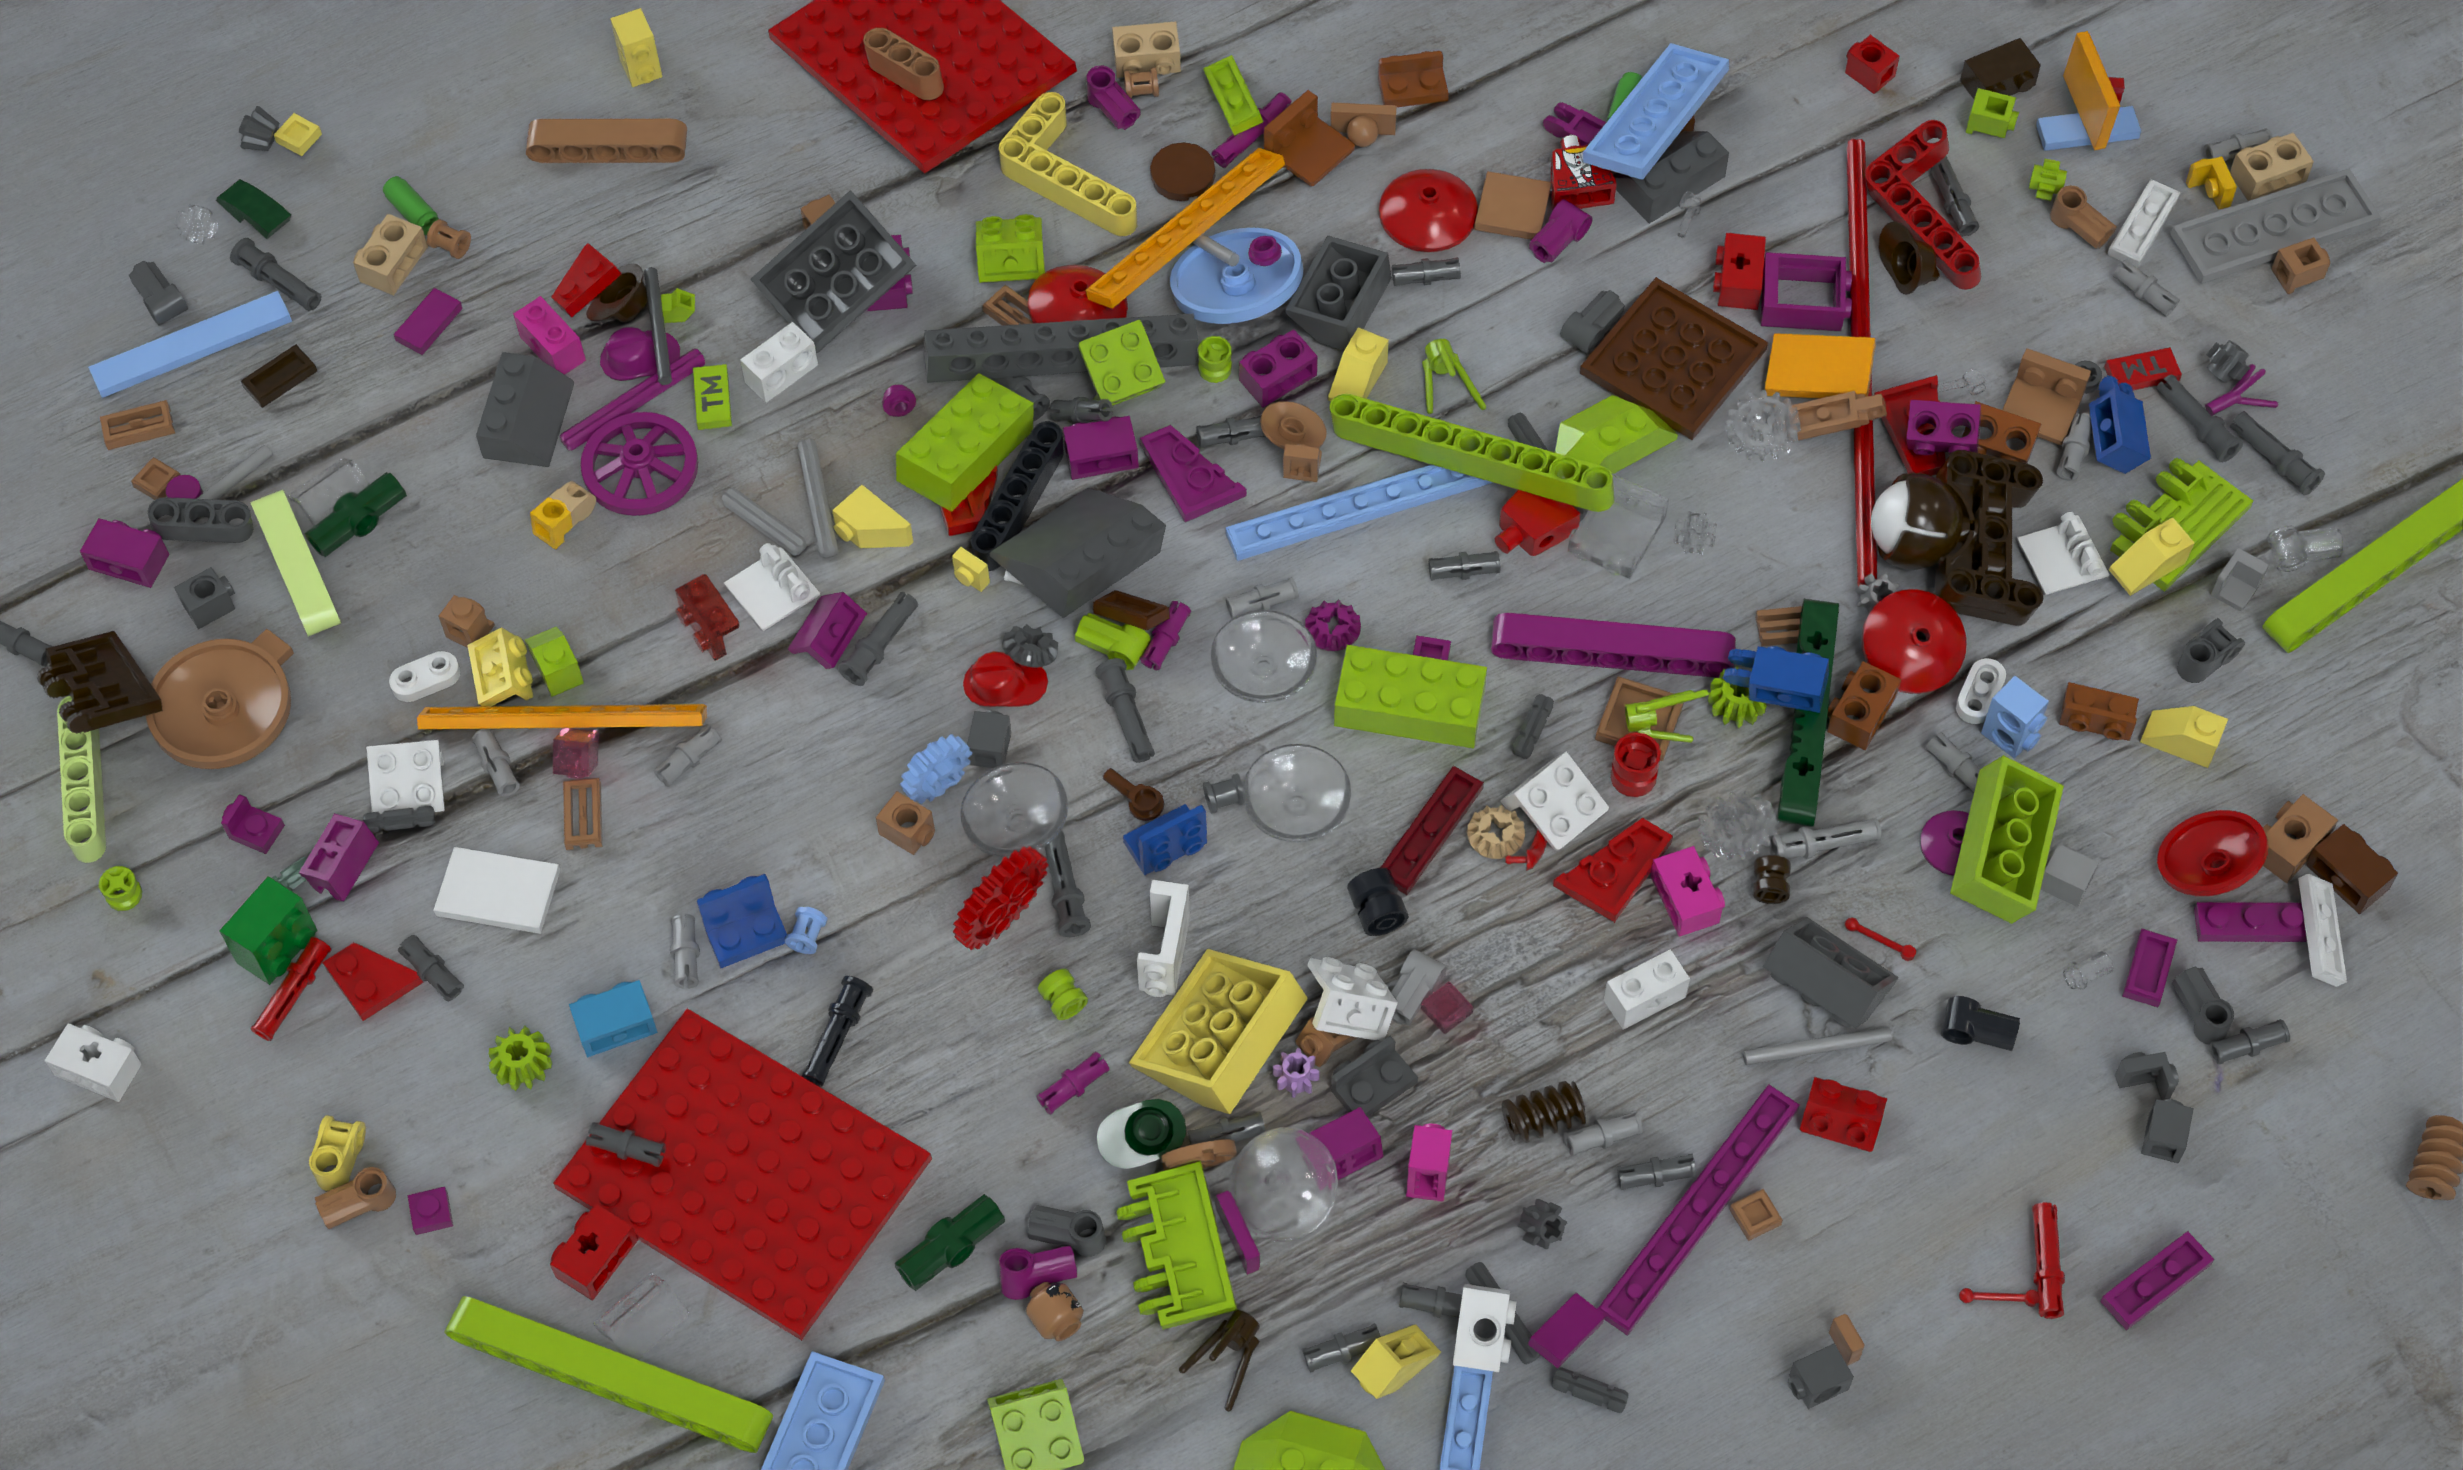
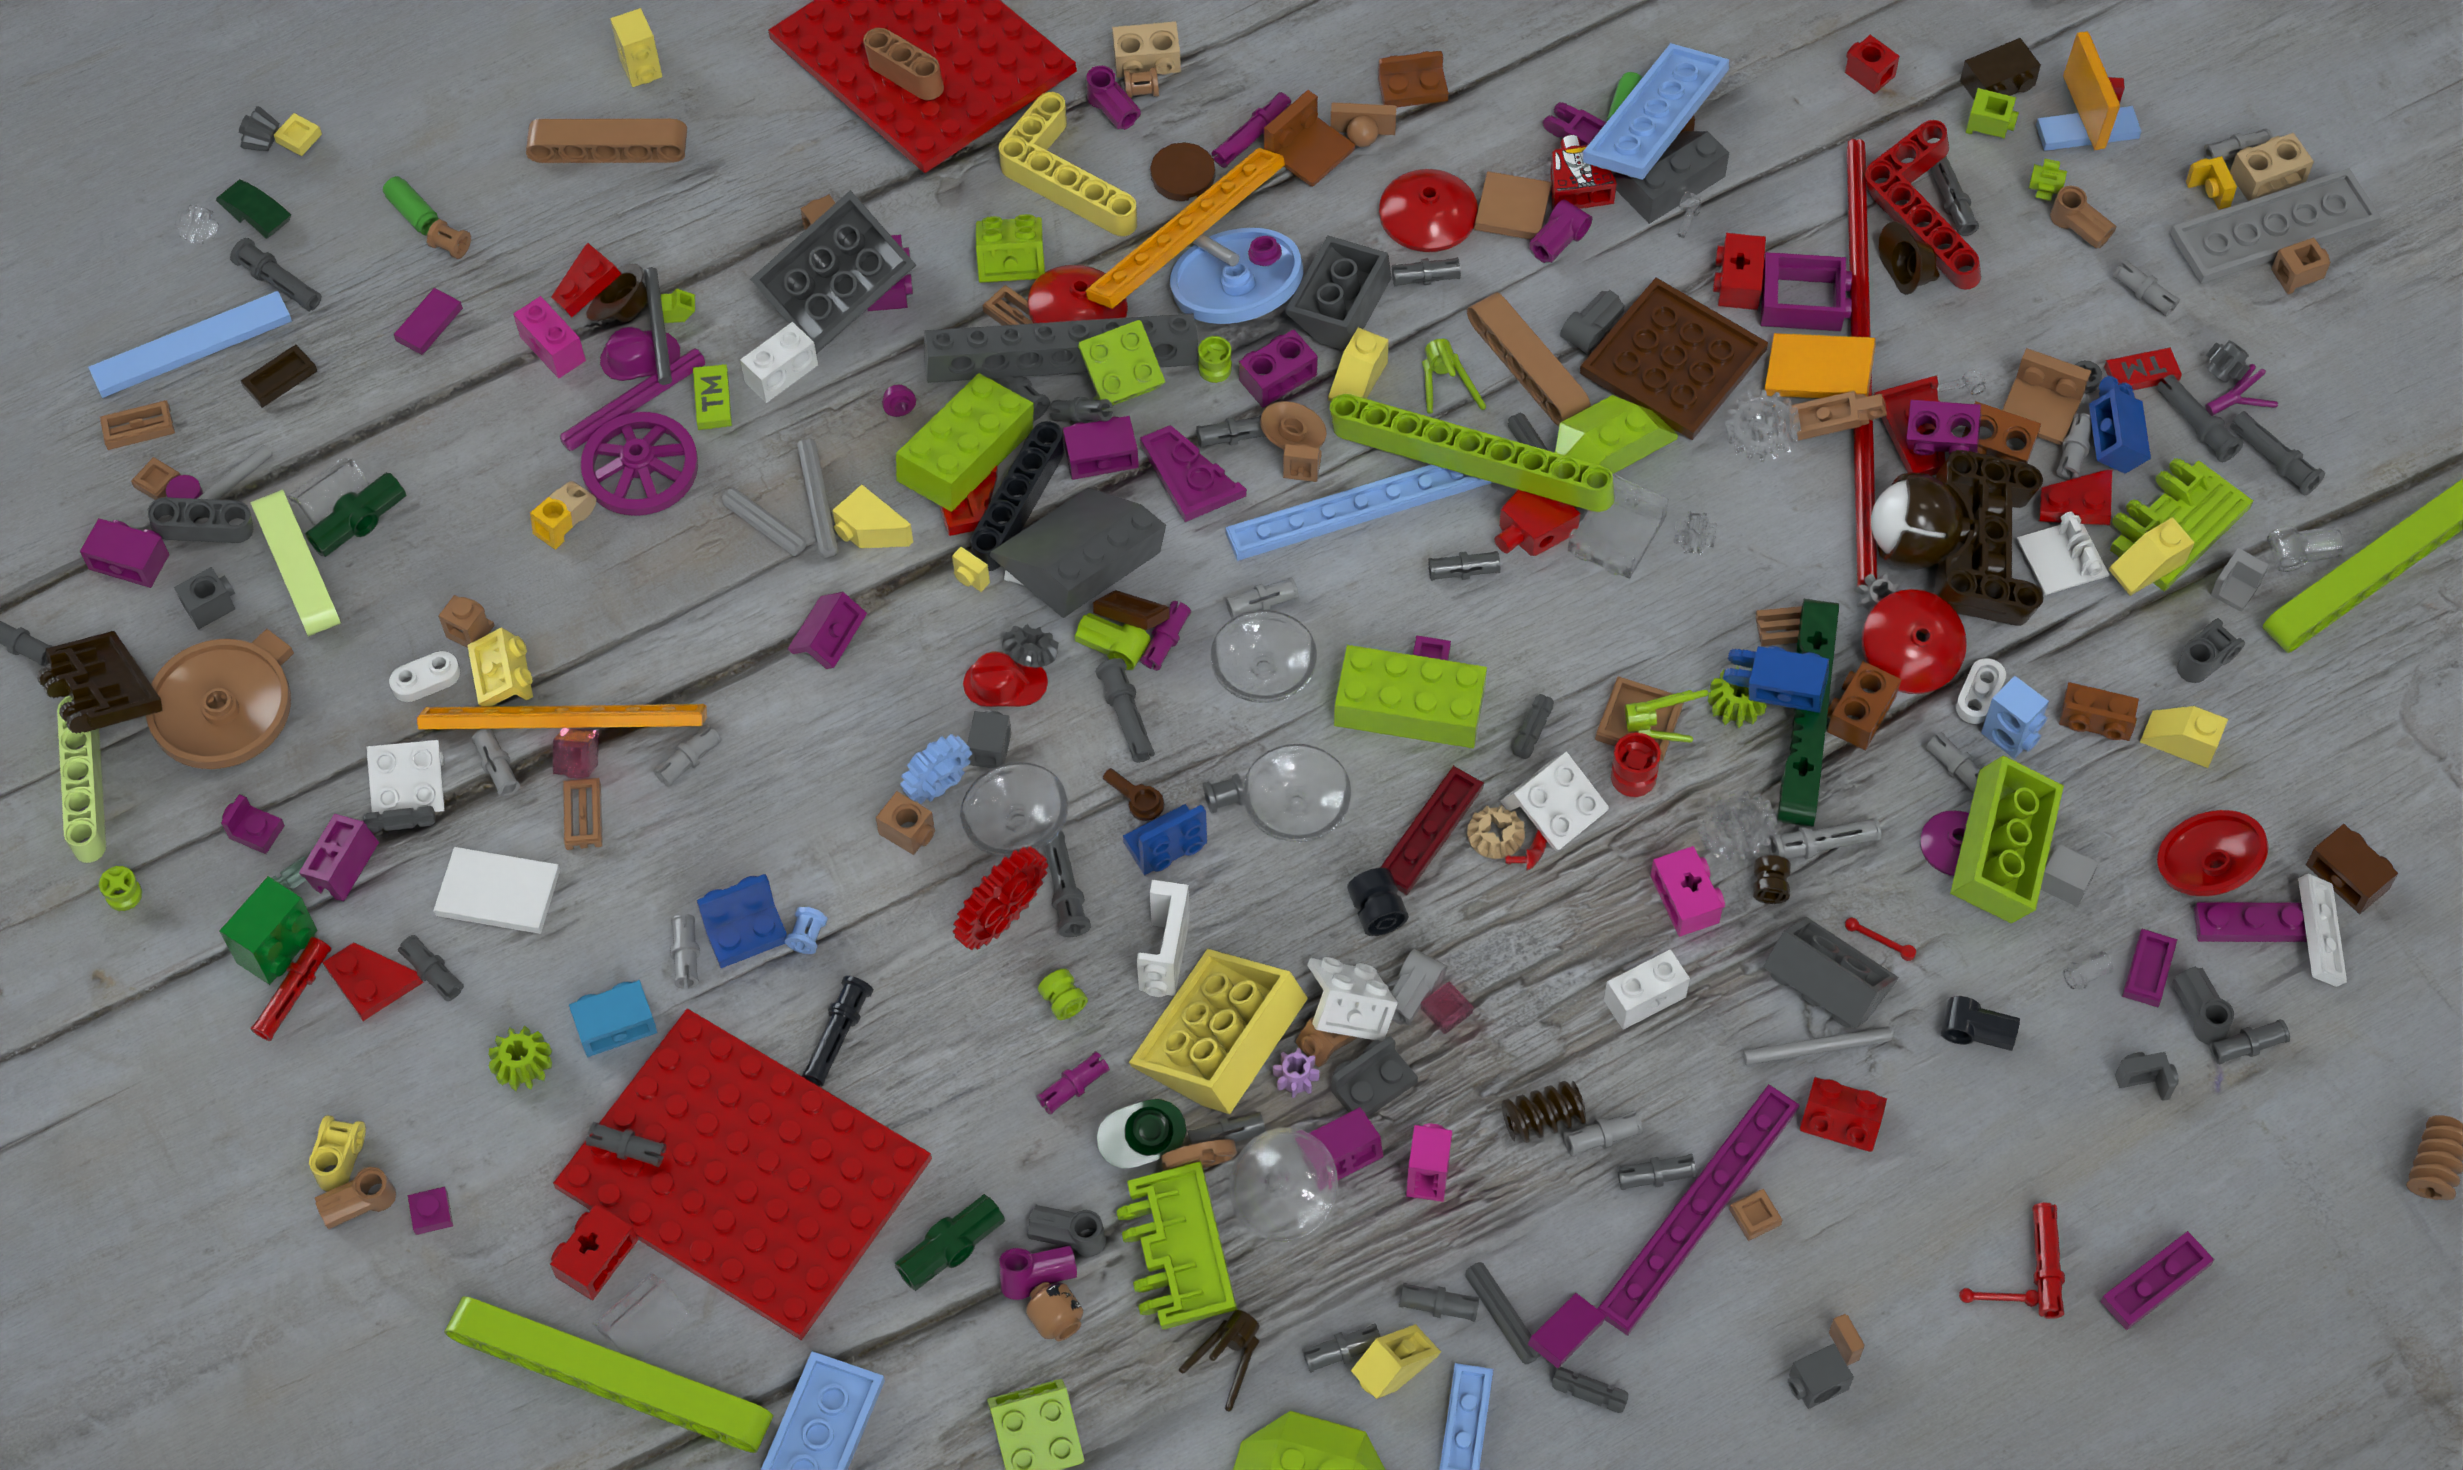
white brick [45,1023,142,1102] -> none
dark grey piece [129,261,188,326] -> none
tan brick [353,214,428,296] -> none
dark grey slope [476,352,574,467] -> none
lime slope [524,626,584,697] -> none
clear red bracket [675,574,740,661] -> none
white hinge [724,543,820,631] -> none
dark grey pin [838,592,918,686] -> none
lime tile [1203,55,1264,136] -> none
magenta tile [1216,1190,1260,1275] -> none
magenta gear [1305,599,1361,651] -> none
white brick [1453,1284,1517,1372] -> none
magenta beam [1491,613,1736,678] -> none
dark grey gear [1517,1199,1567,1249] -> none
red wing [1553,818,1673,923] -> none
white tile [2107,179,2181,268] -> none
dark grey brick [2141,1099,2194,1163] -> none
medium nougat brick [2263,794,2338,883] -> none
none -> medium nougat beam [1467,292,1591,426]
none -> red wing [2039,469,2113,525]

